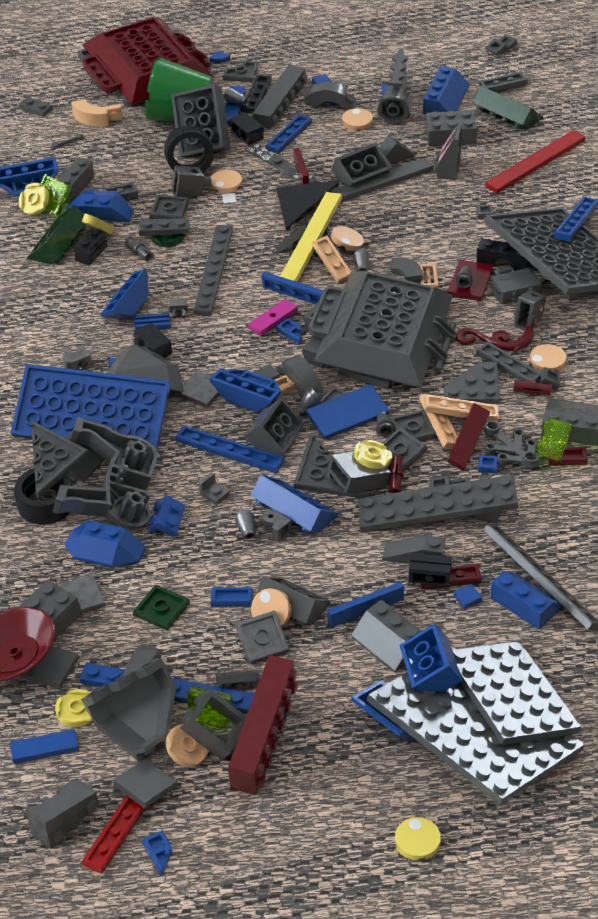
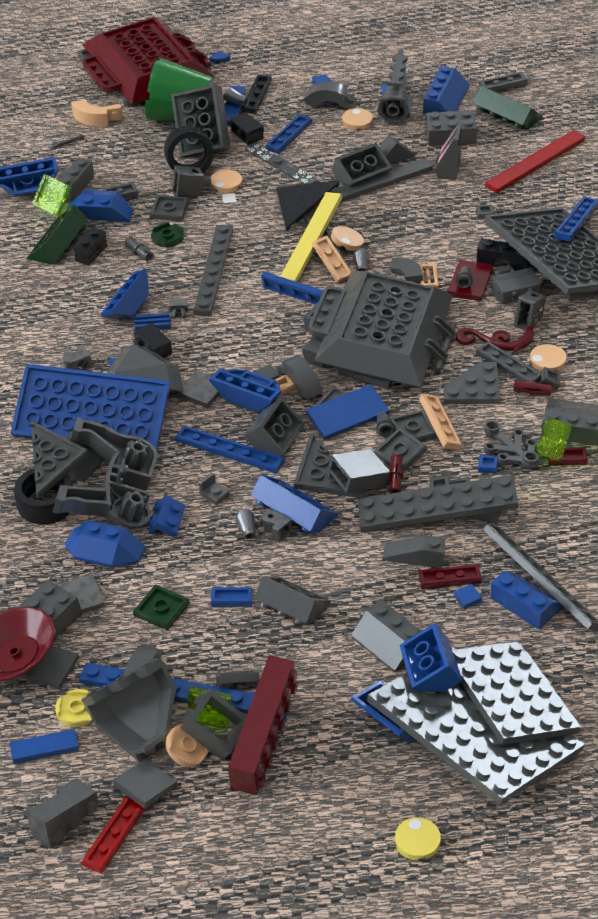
dark grey plate [19,97,53,117] -> none
light yellow tile [19,183,49,216] -> none
light yellow beam [82,214,115,235] -> none
dark grey plate [139,218,190,236] -> none
blue tile [142,830,173,875] -> none
dark grey tile [223,61,259,83] -> none
flat silver tile [235,610,289,663] -> none
dark pink tile [248,299,298,336] -> none
light nougat tile [251,588,292,627] -> none
dark grey brick [253,65,307,129] -> none
dark grey plate [275,225,306,253] -> none
blue tile [276,318,301,345] -> none
dark red tile [293,148,309,185] -> none
flat silver cone [296,387,323,415] -> none
blue tile [327,582,404,628] -> none
light yellow tile [353,440,392,469] -> none
black brick [409,553,452,586] -> none
light nougat tile [424,394,499,422] -> none
dark red tile [446,403,490,471] -> none
dark grey slope [485,34,517,55] -> none

